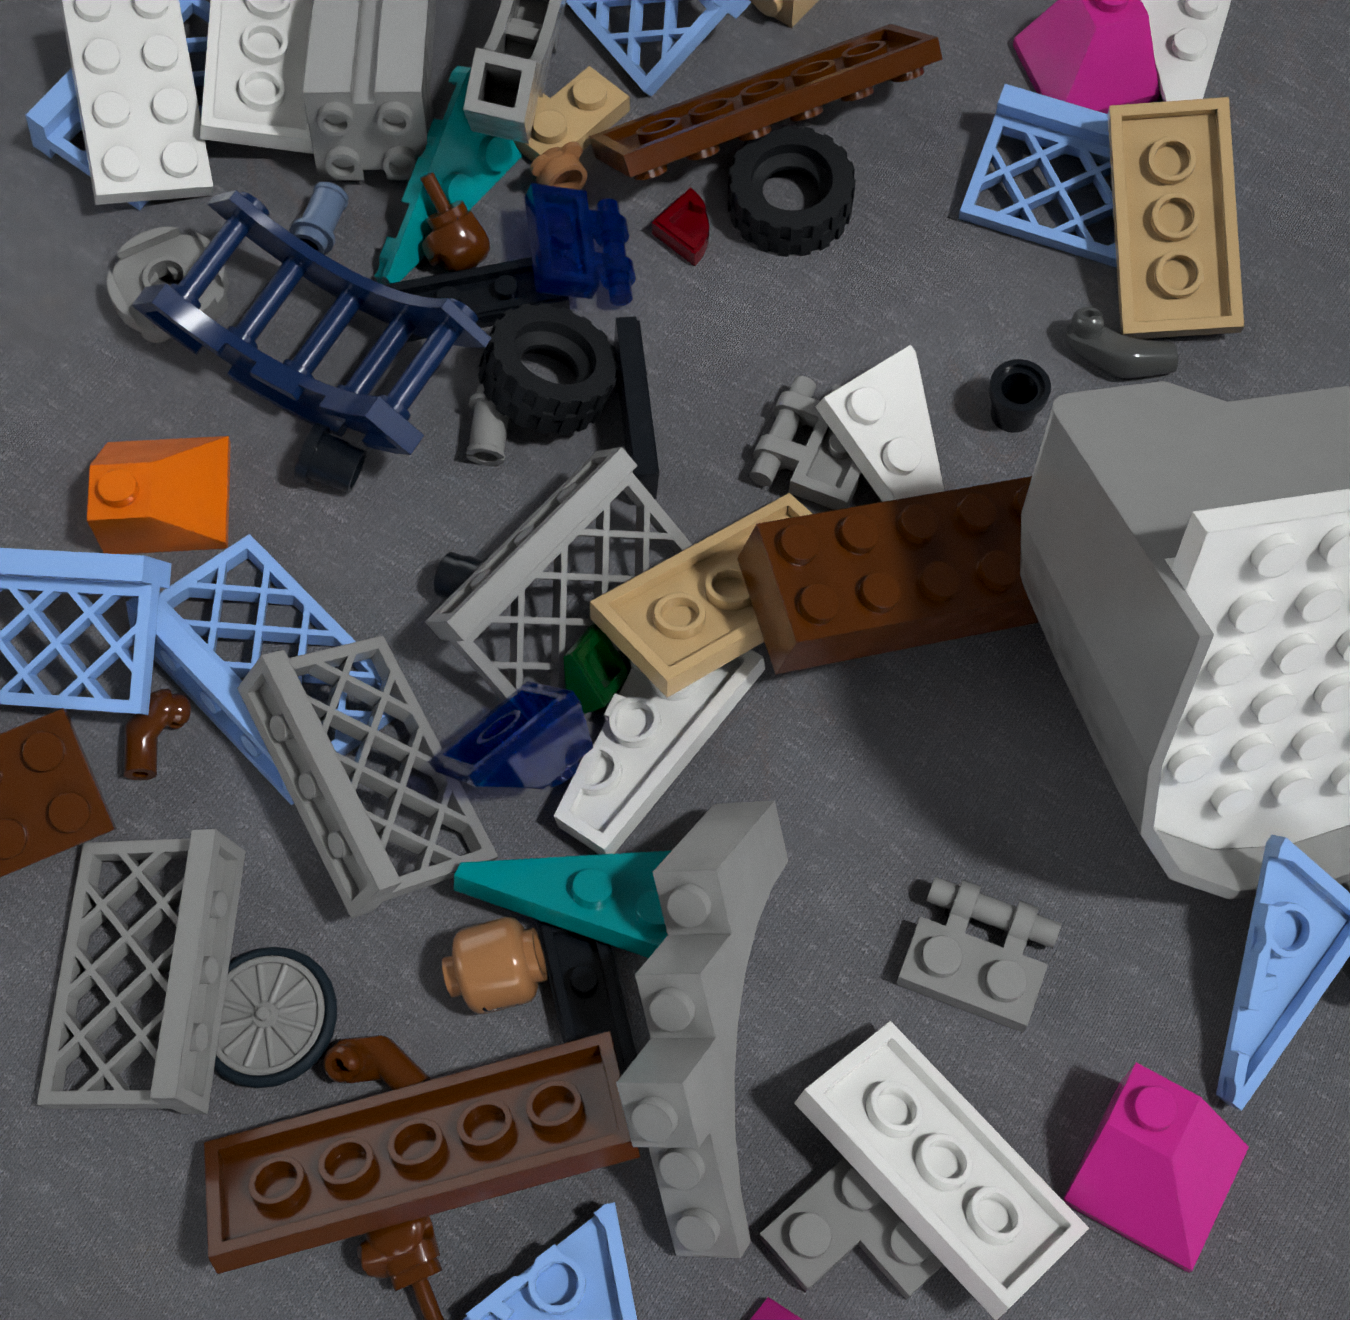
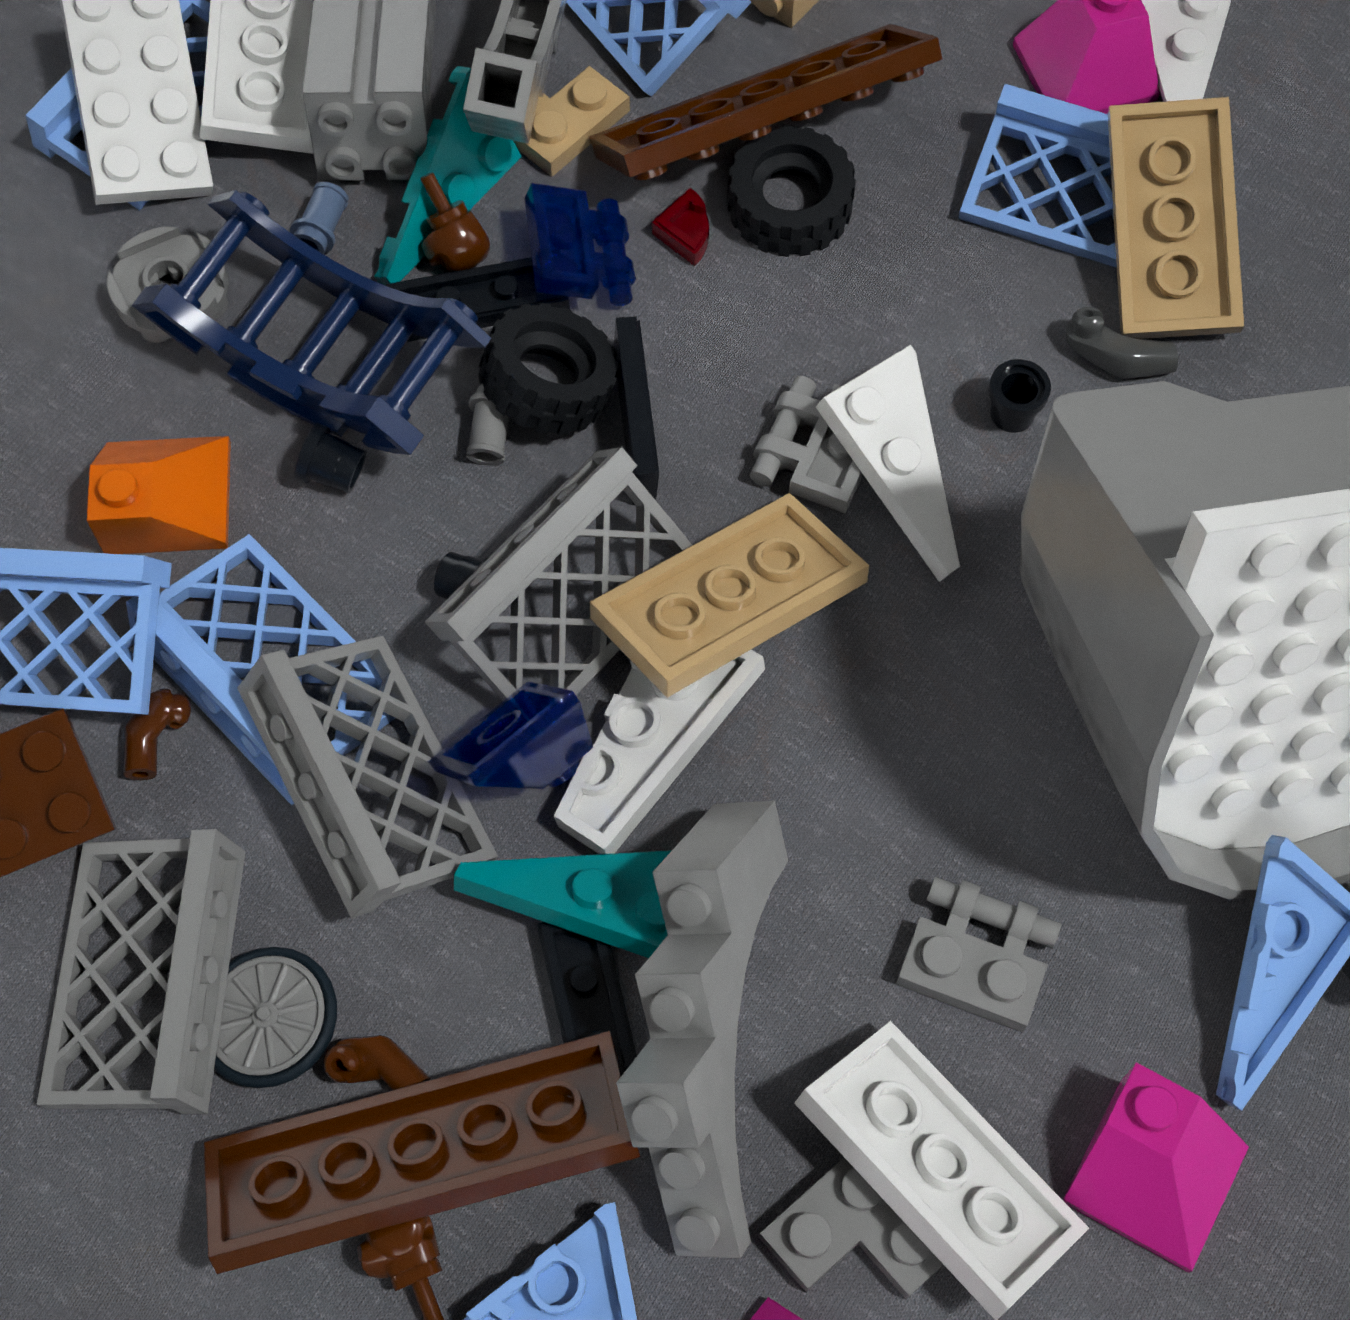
medium nougat head [442,917,547,1014] -> none
medium nougat plate [530,141,587,201] -> none
dark green slope [563,624,630,718] -> none
reddish brown brick [737,476,1039,674] -> none

